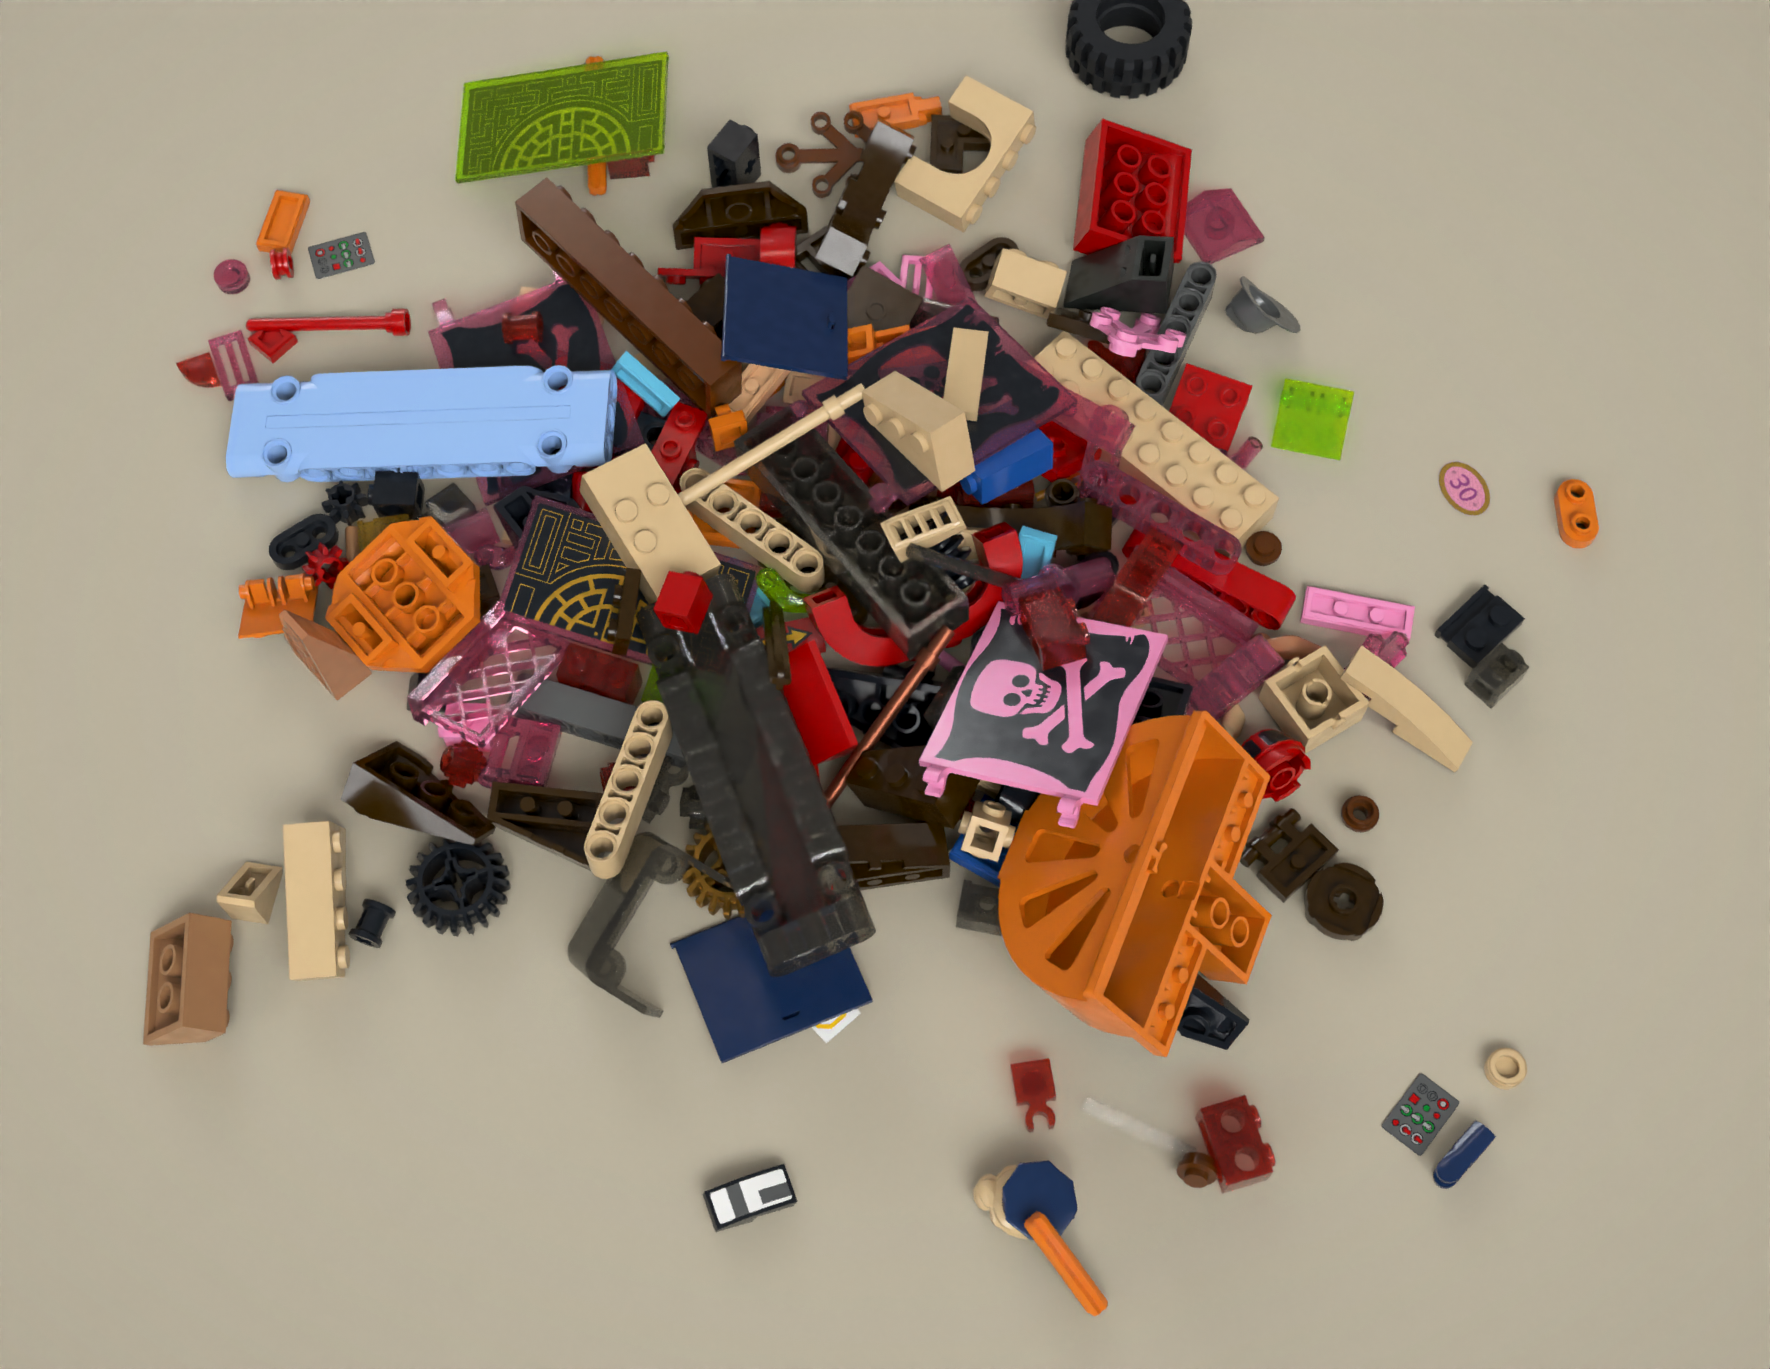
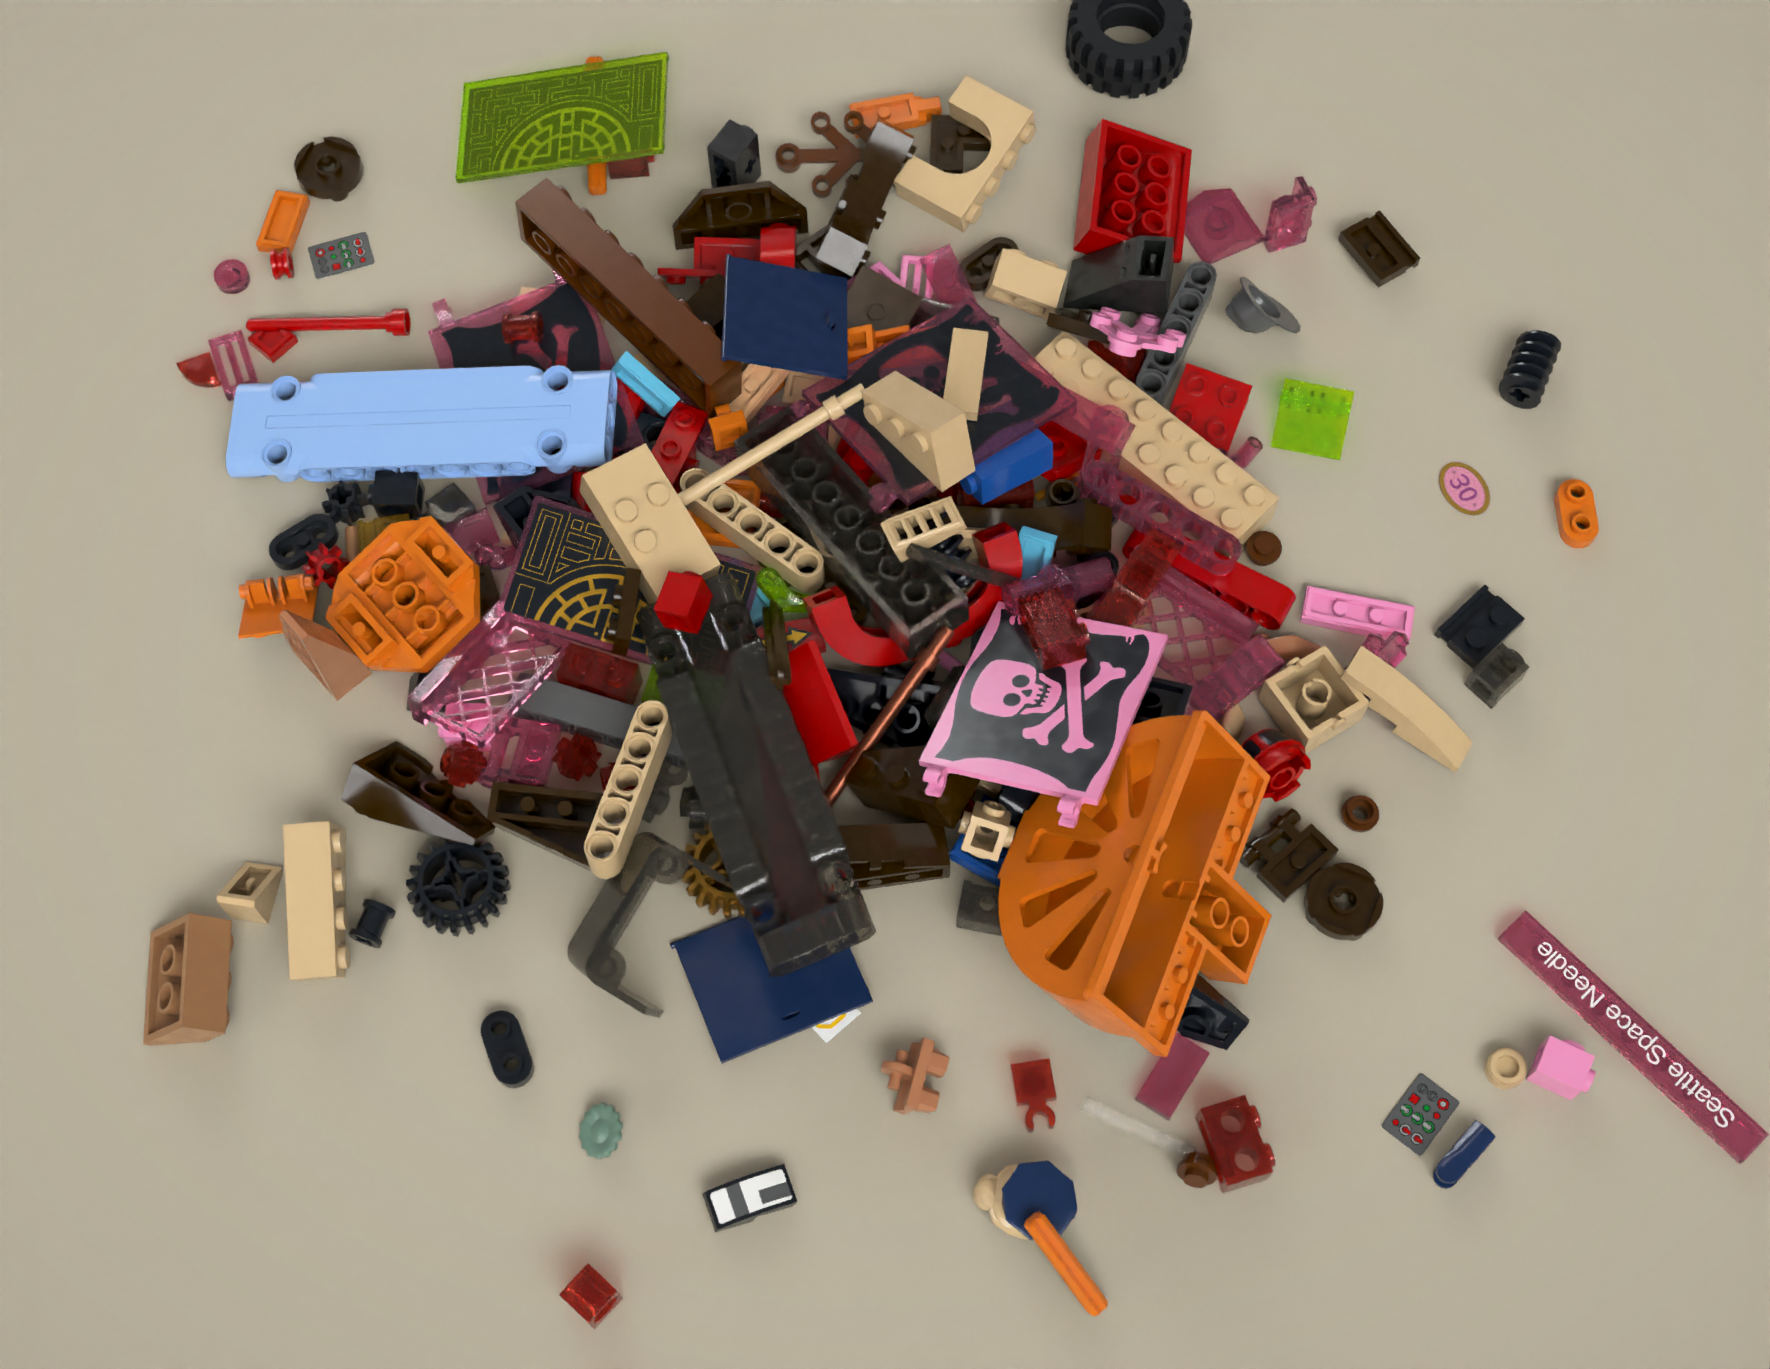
none -> dark brown plate [294,137,364,202]
none -> black plate [481,1010,534,1088]
none -> clear red gear [552,733,602,781]
none -> clear red brick [559,1263,623,1330]
none -> sand green piece [579,1103,623,1159]
none -> nougat hips [880,1038,950,1115]
none -> clear pink tile [1135,1032,1210,1121]
none -> clear pink bracket [1263,176,1317,253]
none -> dark brown plate [1338,210,1420,288]
none -> clear pink tile [1498,910,1769,1164]
none -> black piece [1499,330,1562,409]
none -> bright pink brick [1526,1036,1596,1100]

